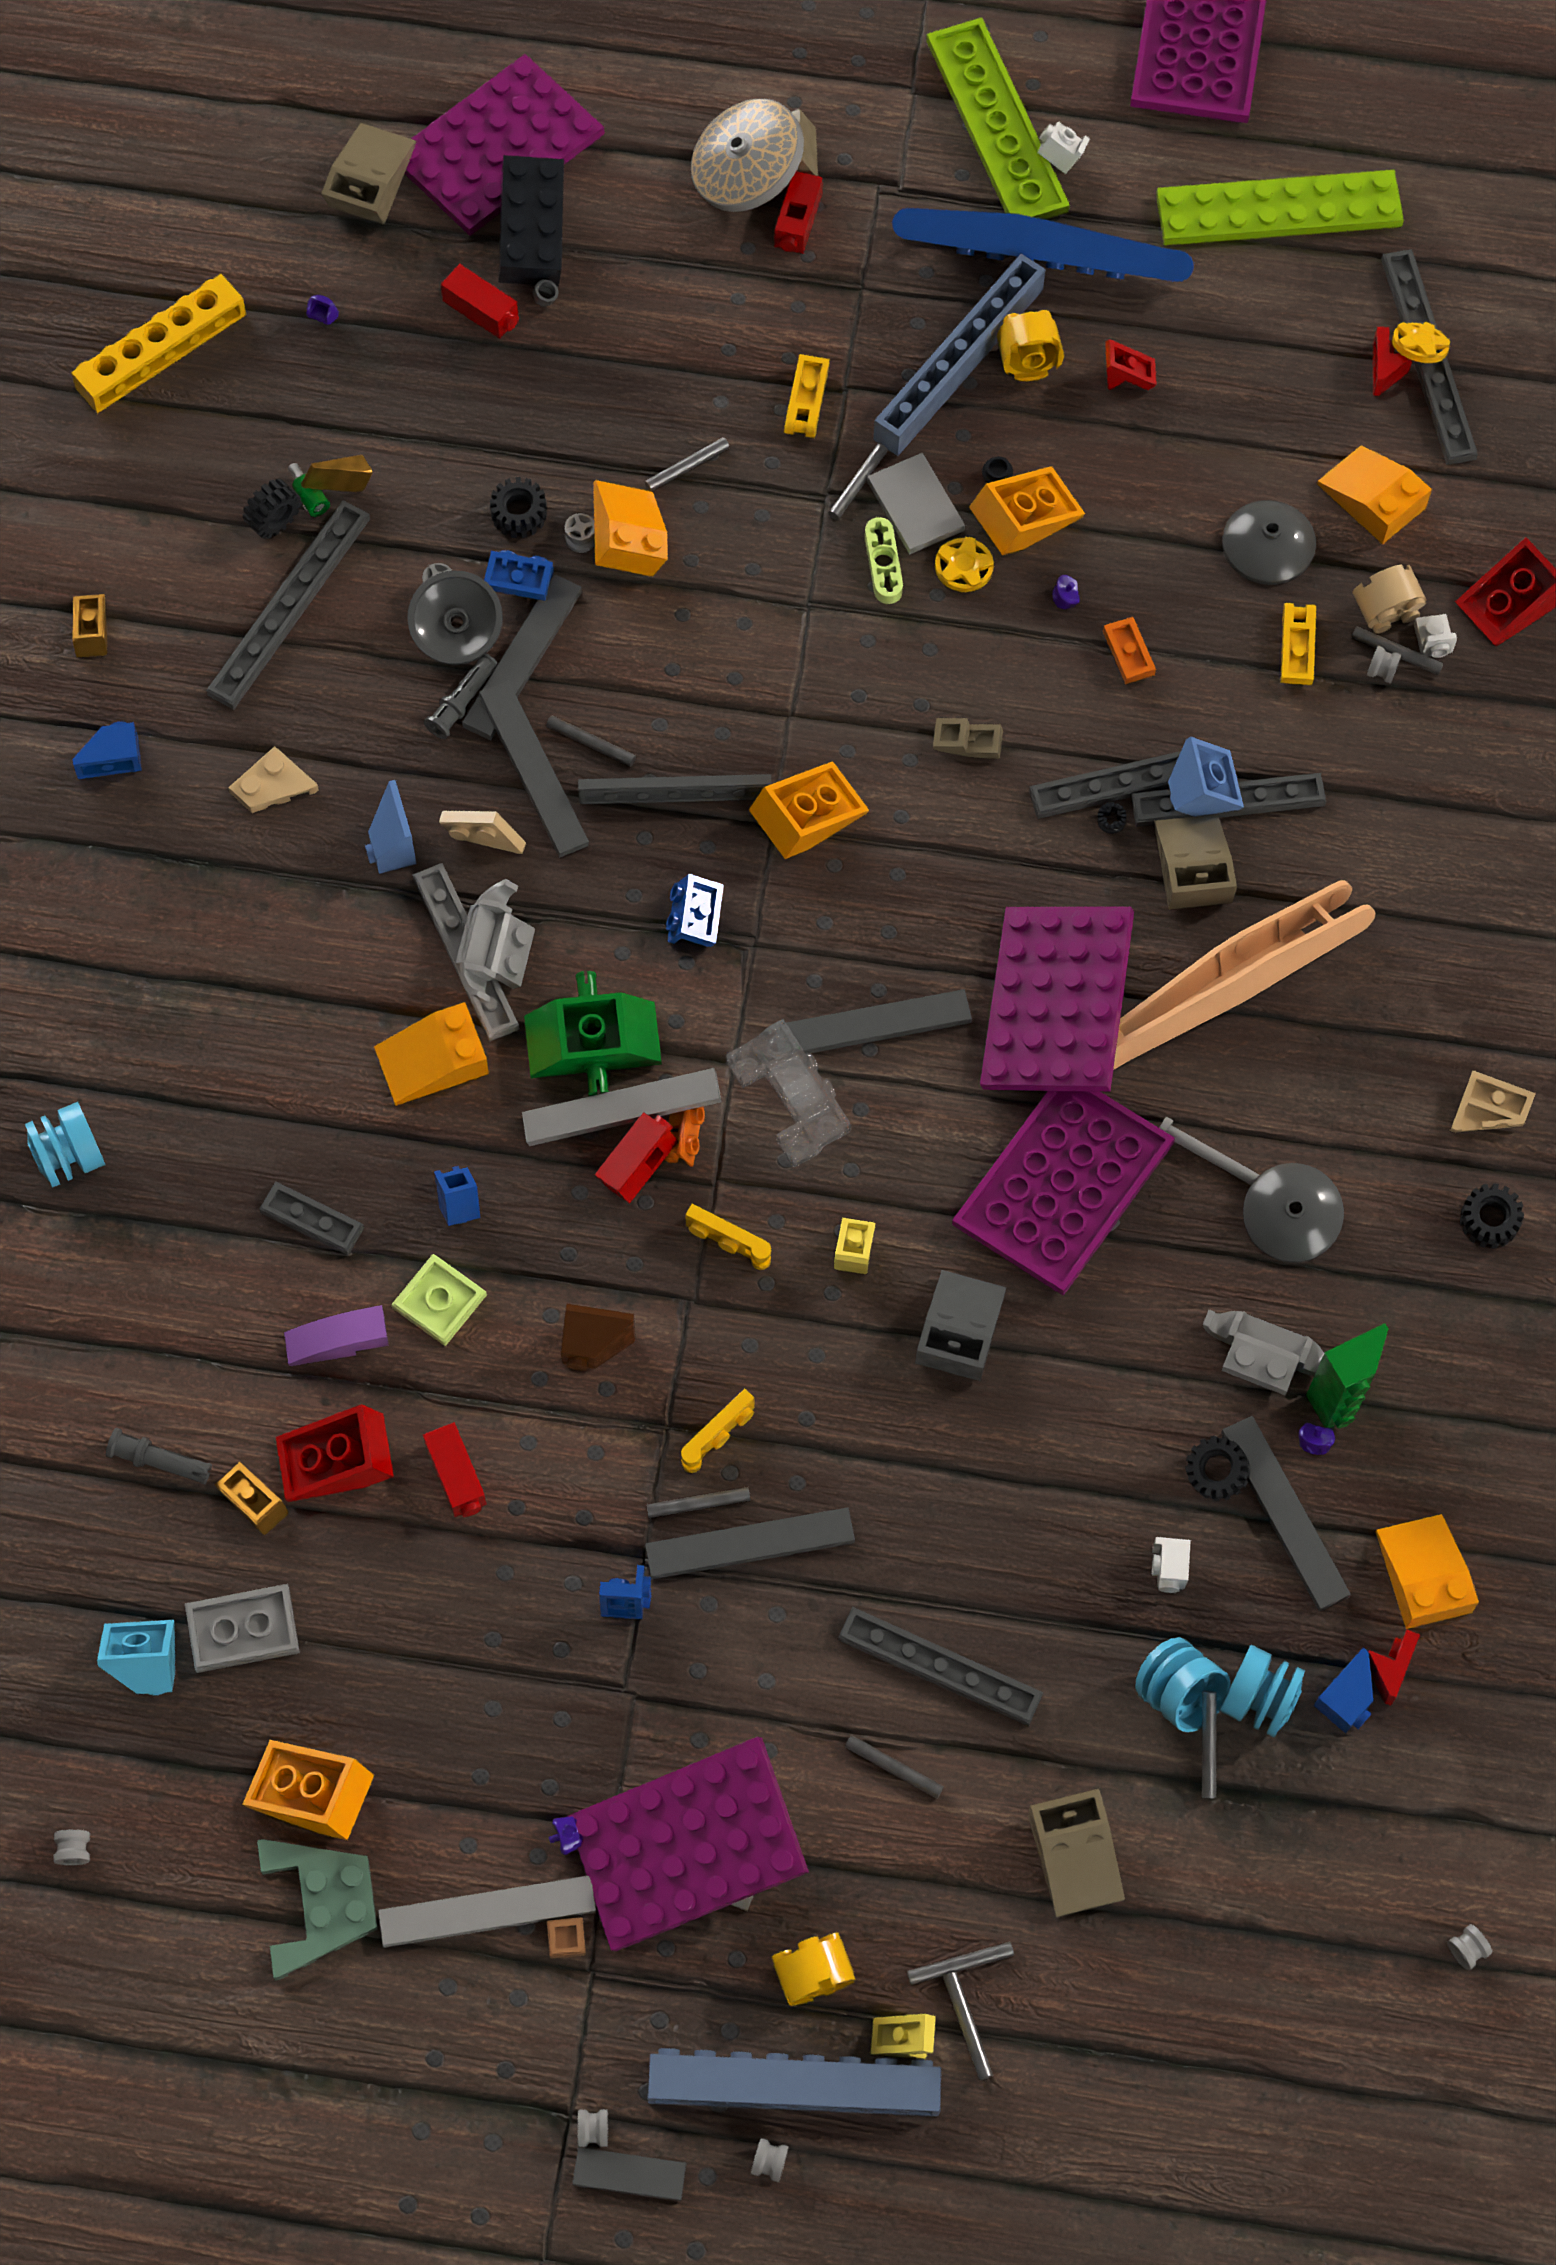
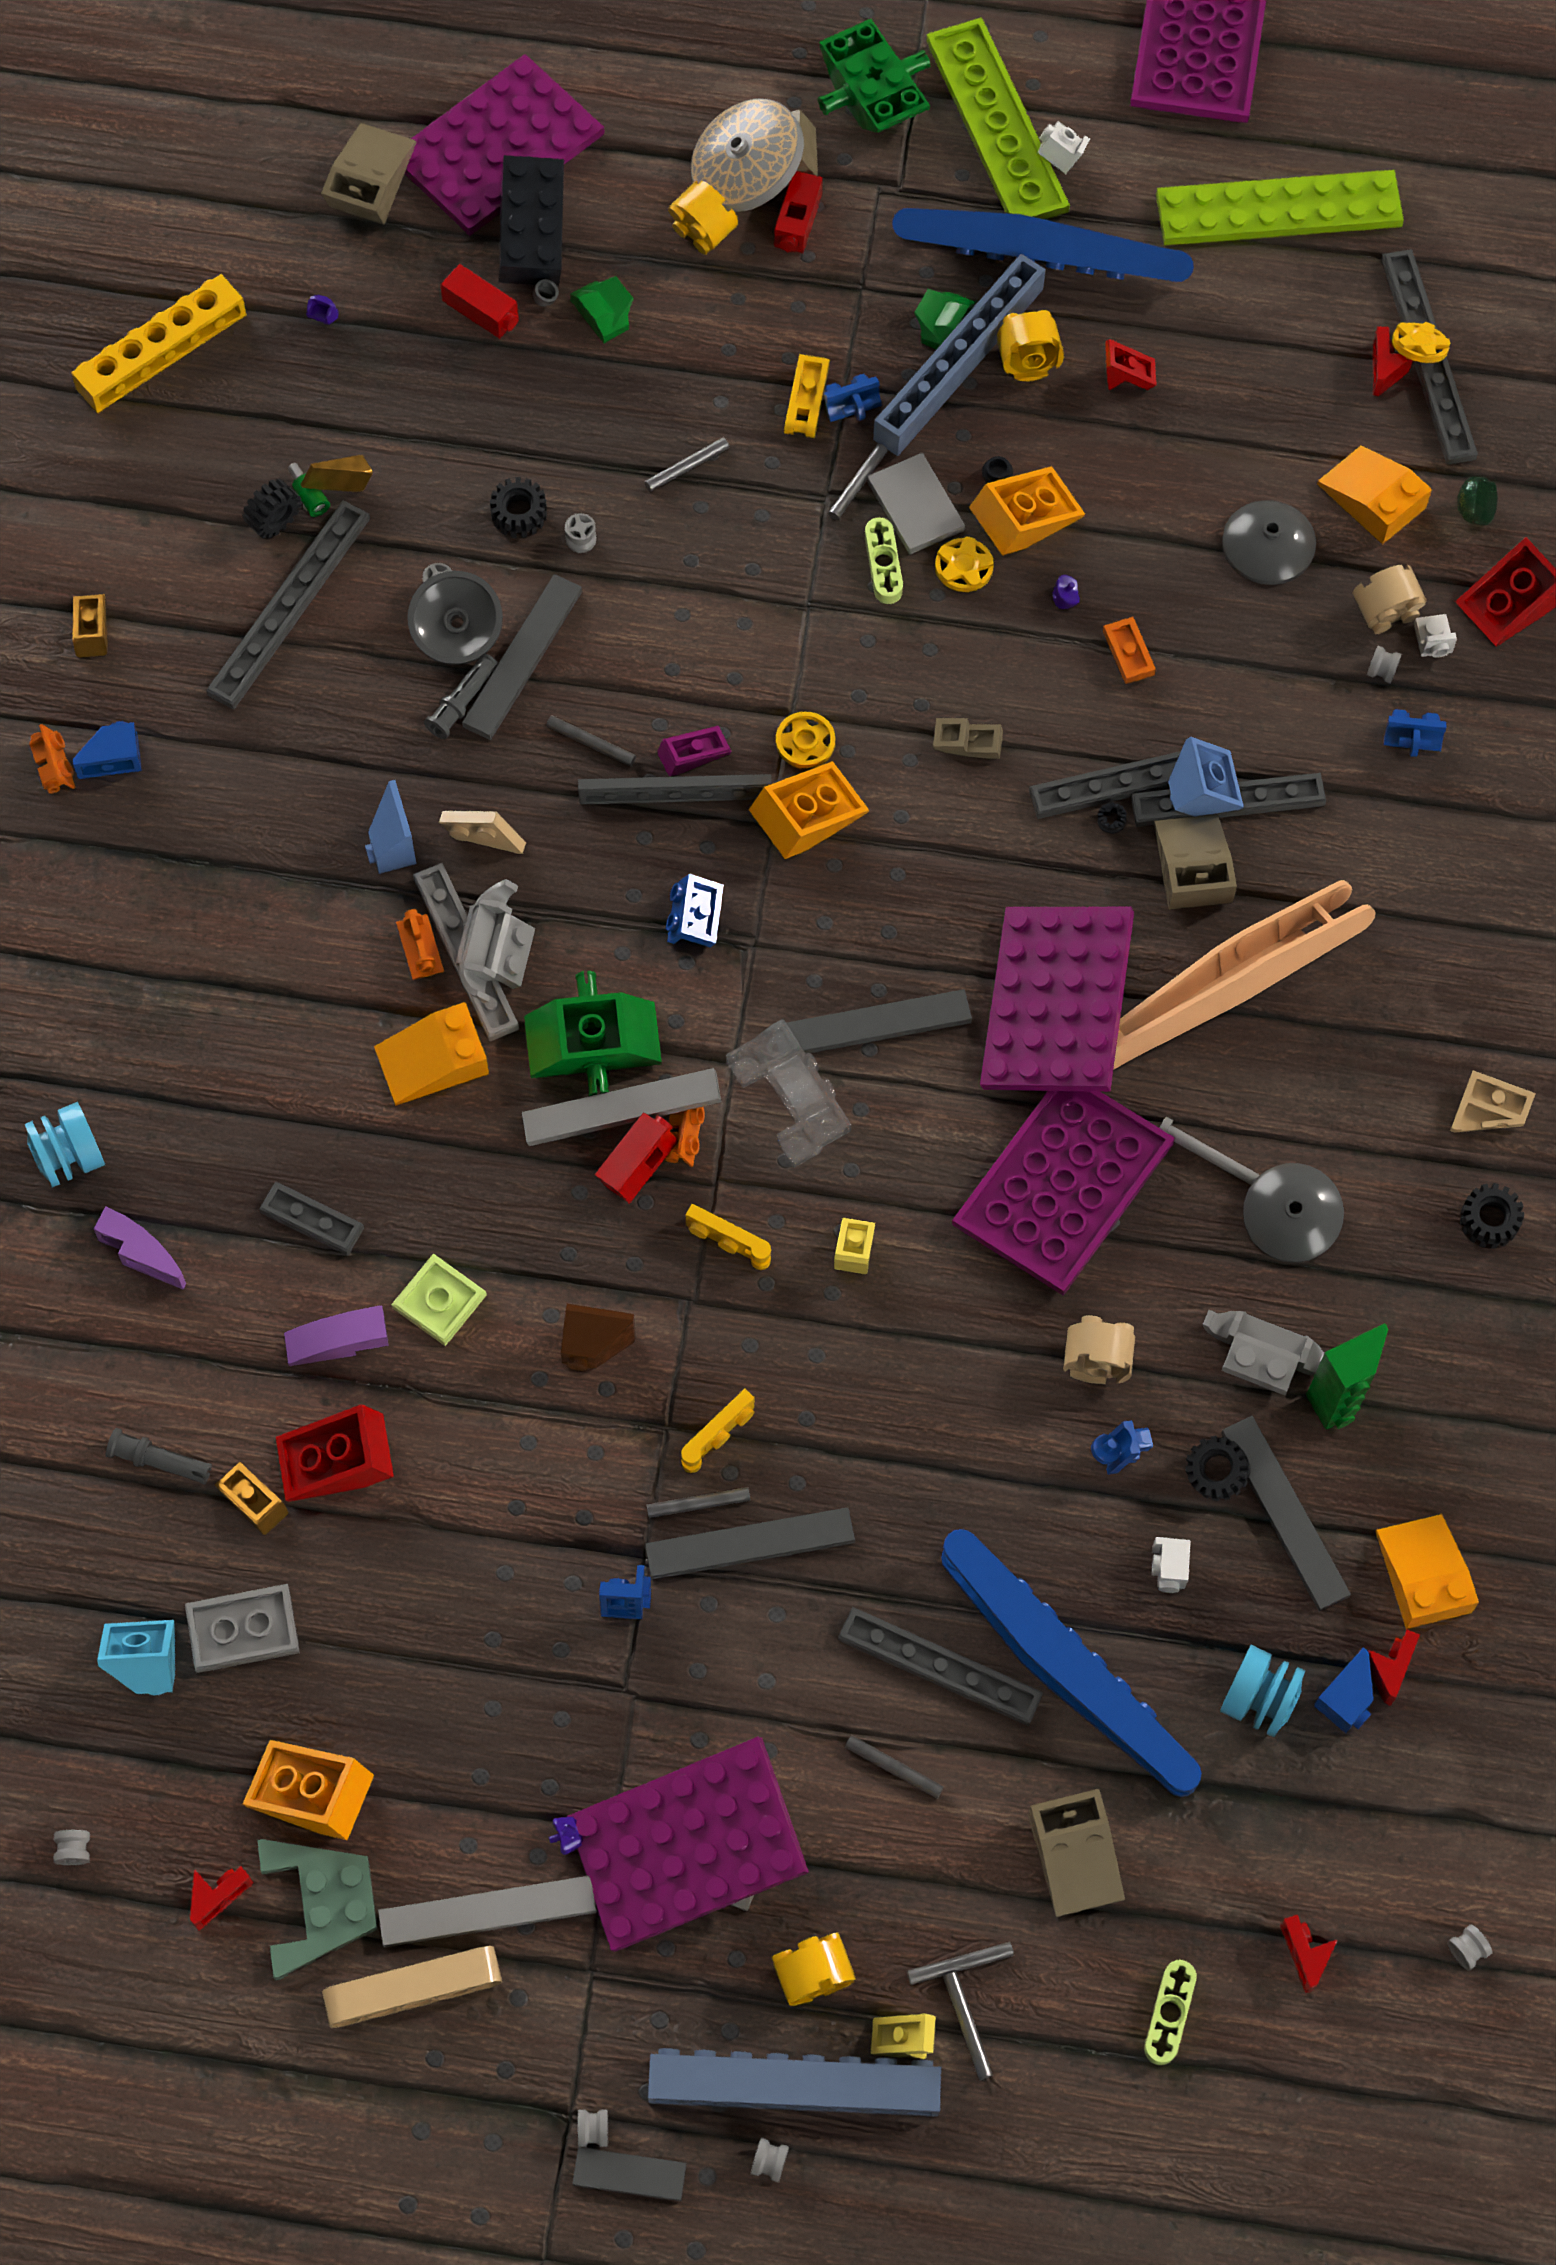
tan wing [228,746,319,813] -> none
red brick [423,1422,487,1517] -> none
blue brick [434,1166,481,1226] -> none
dark grey tile [479,680,589,858] -> none
blue bracket [484,550,554,601] -> none
medium nougat tile [547,1917,586,1959] -> none
light orange slope [593,480,668,577] -> none
dark grey slope [915,1270,1007,1381] -> none
medium azure wheel [1135,1637,1231,1732] -> none
flat silver bar [1202,1691,1217,1798] -> none
yellow plate [1280,603,1316,685] -> none
dark purple piece [1299,1423,1335,1455] -> none
flat silver bar [1351,626,1443,675] -> none
none -> orange hinge [29,724,76,794]
none -> medium lavender slope [94,1206,186,1289]
none -> red slope [190,1866,254,1931]
none -> tan beam [322,1946,502,2028]
none -> orange hinge [396,909,444,980]
none -> green slope [570,276,634,343]
none -> magenta slope [658,726,732,777]
none -> yellow brick [668,181,738,255]
none -> yellow wheel [776,712,835,769]
none -> green slope [817,18,930,133]
none -> blue hips [824,374,882,422]
none -> green slope [914,289,975,350]
none -> blue piece [941,1529,1202,1797]
none -> tan brick [1063,1315,1135,1384]
none -> blue hips [1091,1420,1153,1475]
none -> yellowish green beam [1144,1960,1197,2065]
none -> red slope [1280,1914,1337,1993]
none -> blue hips [1384,709,1446,758]
none -> clear green hair [1456,476,1498,525]

